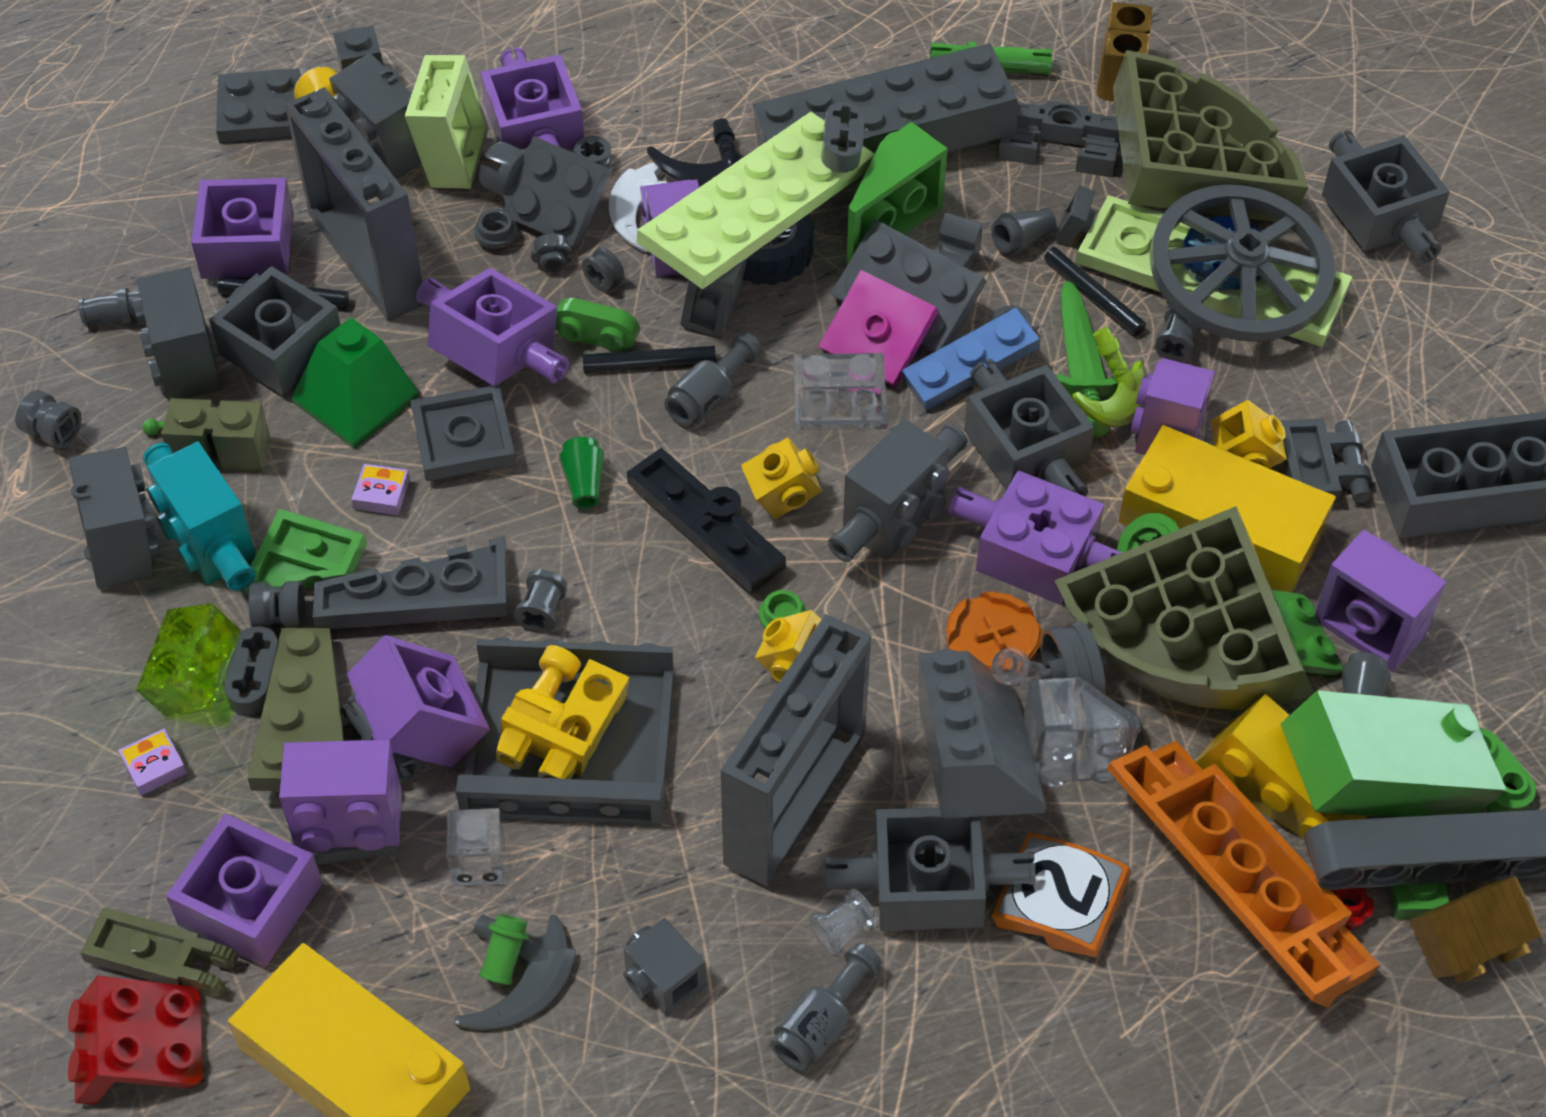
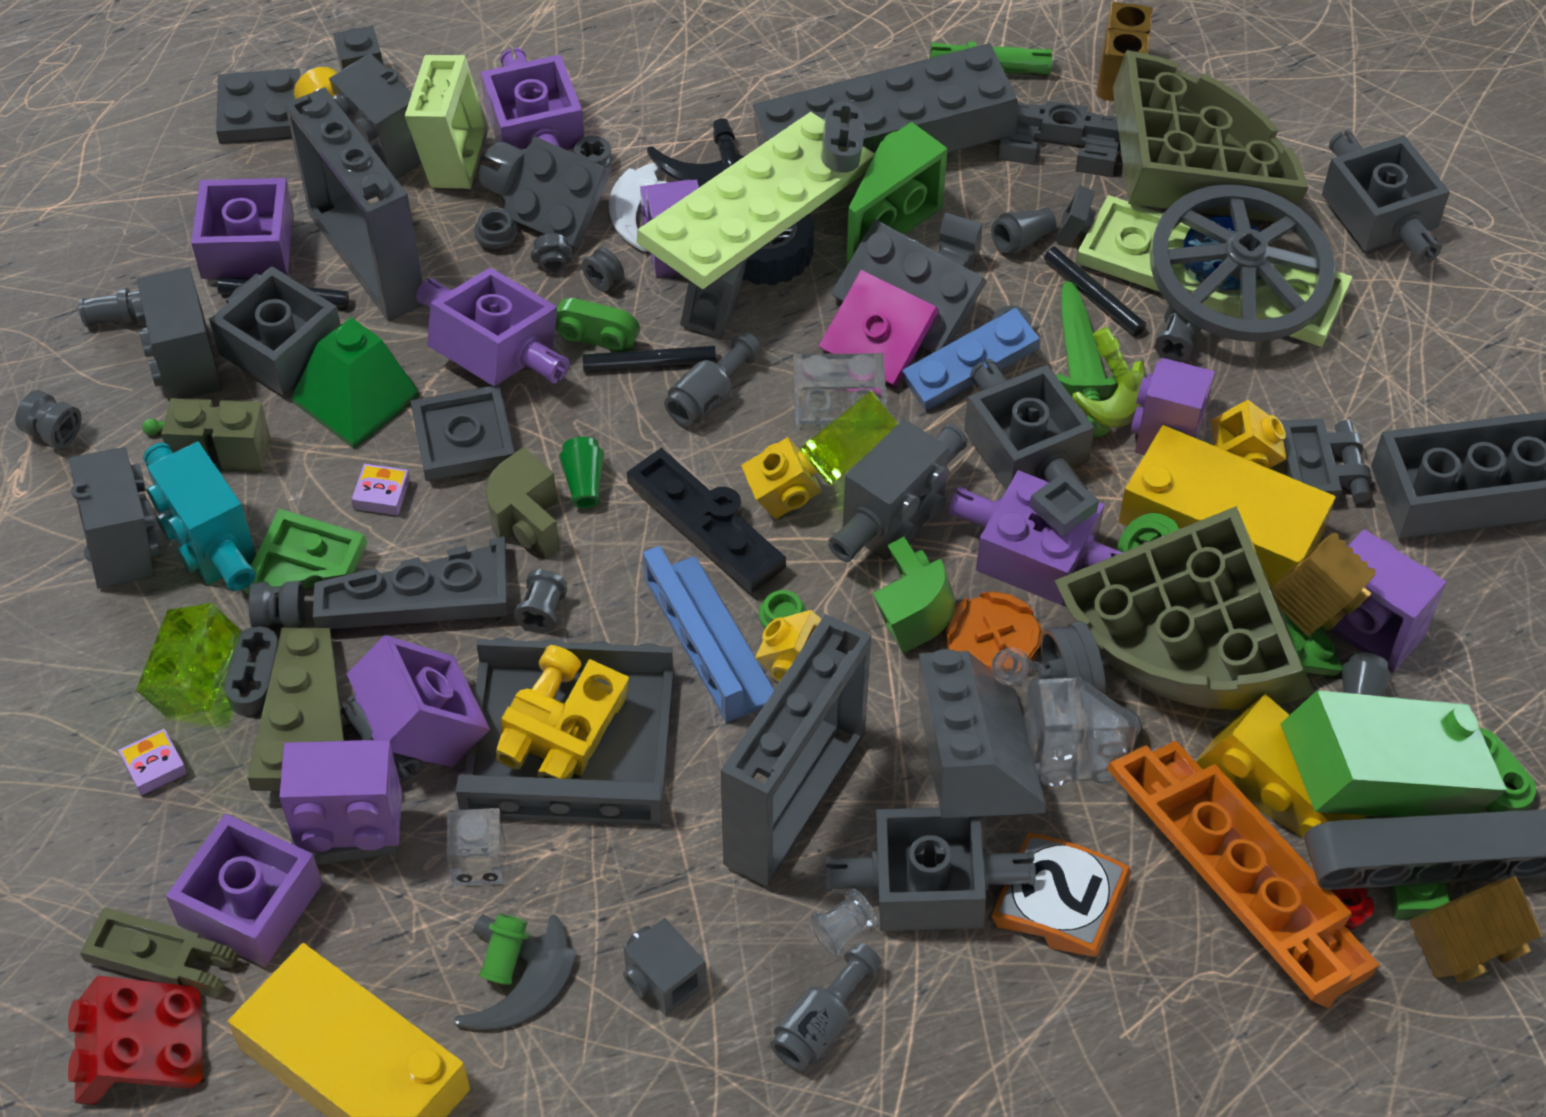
none -> olive brick [486,447,560,559]
none -> medium blue panel [642,545,774,723]
none -> clear neon green brick [799,391,899,486]
none -> bright green brick [872,537,956,654]
none -> dark grey plate [1029,471,1099,536]
none -> pearl gold brick [1272,533,1376,636]

